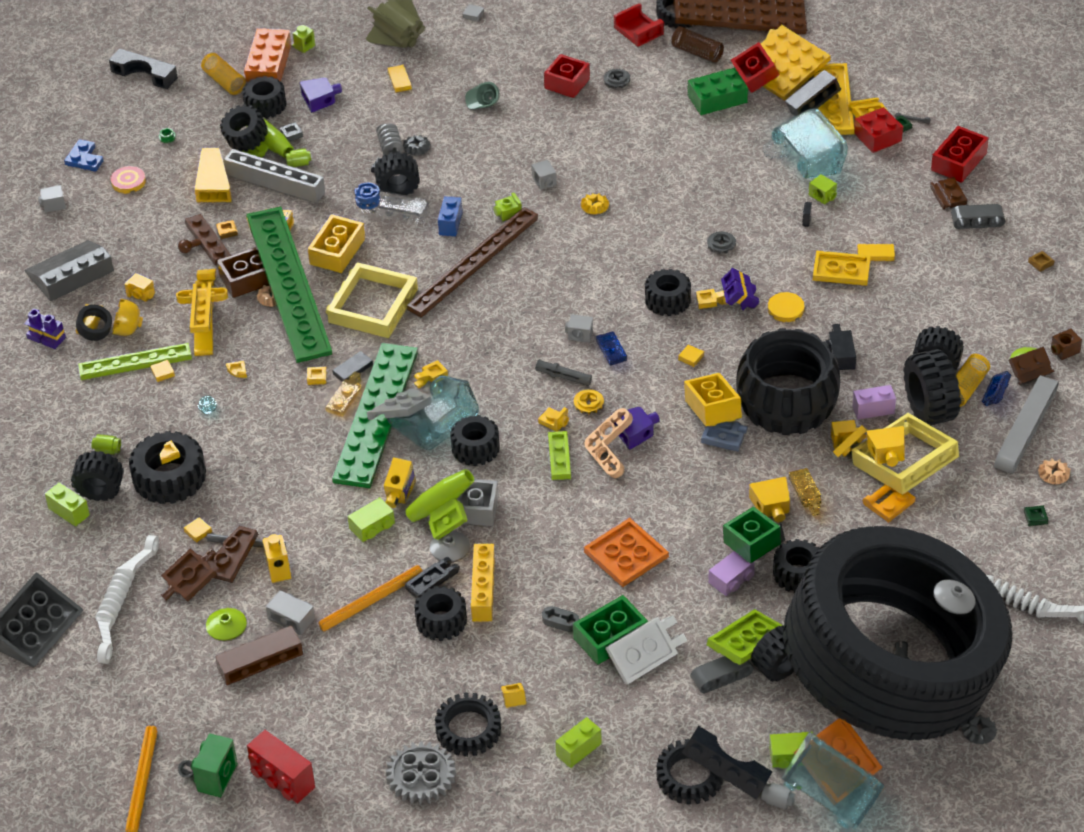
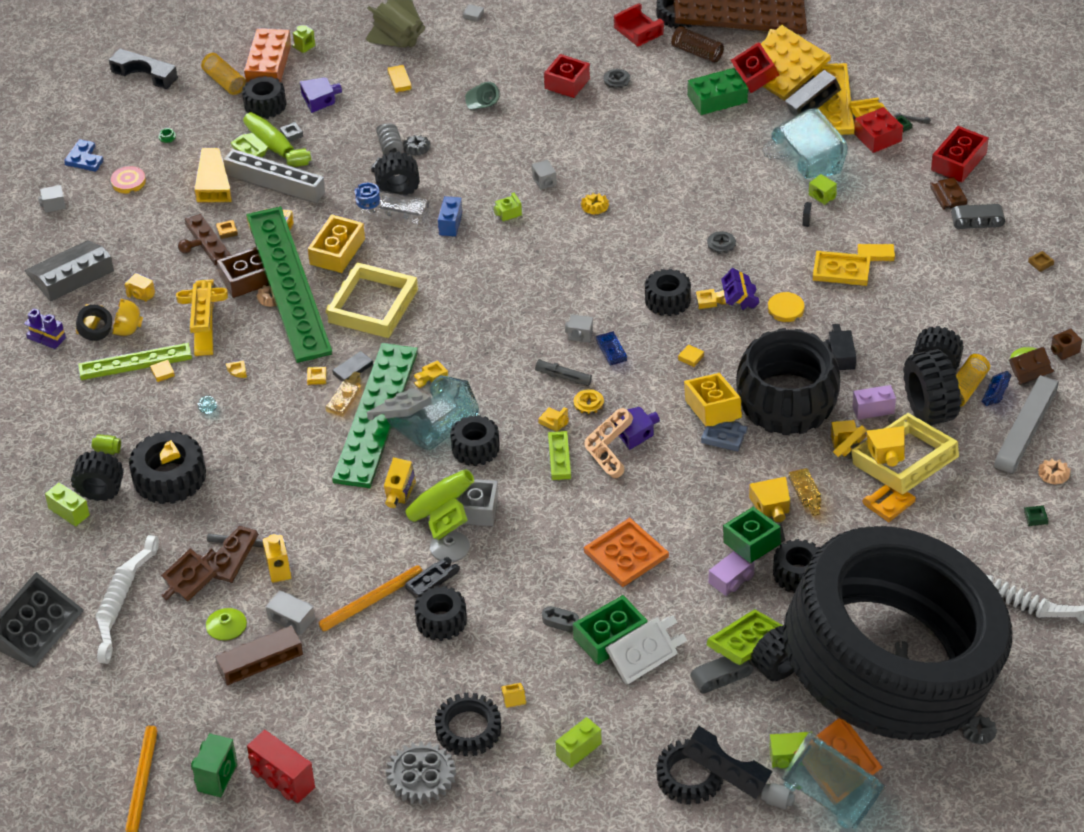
dark grey hinge [178,760,194,778] -> none
yellow tile [184,517,212,543] -> none
yellow tile [196,269,216,281] -> none
black tyre [220,104,268,152] -> none
lime brick [348,497,395,542] -> none
reddish brown plate [407,207,538,318] -> none
yellow brick [471,544,495,622] -> none
light grey dish [934,580,975,614] -> none

